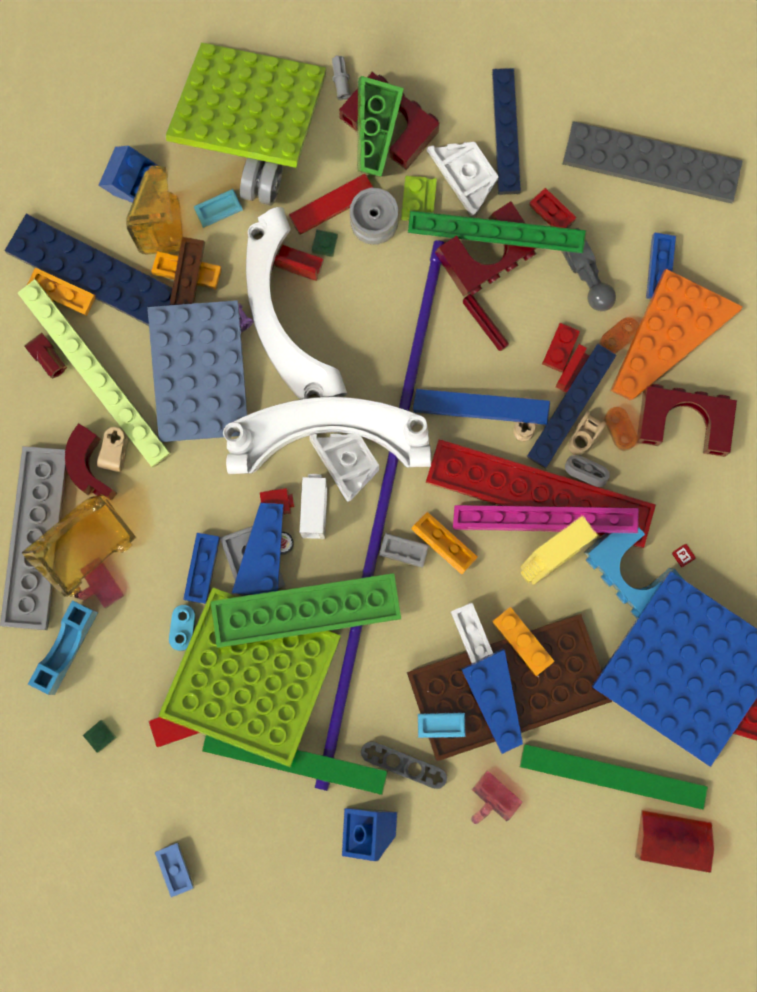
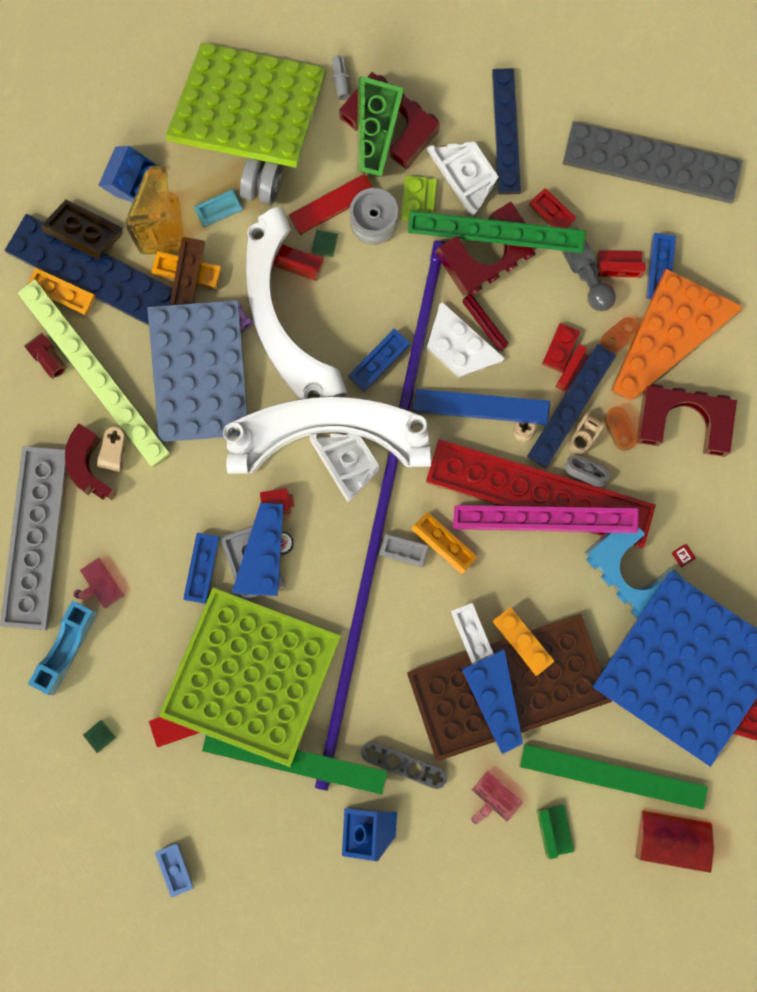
clear yellow windscreen [22,495,137,597] -> none
medium azure plate [169,605,196,651] -> none
bright green plate [210,573,401,648] -> none
white window [300,474,328,539] -> none
medium azure tile [418,713,465,738] -> none
light yellow arch [520,516,598,585] -> none
none -> dark brown plate [42,199,123,260]
none -> blue plate [348,329,410,392]
none -> white wing [427,302,505,378]
none -> green panel [536,805,574,859]
none -> red panel [598,250,645,278]

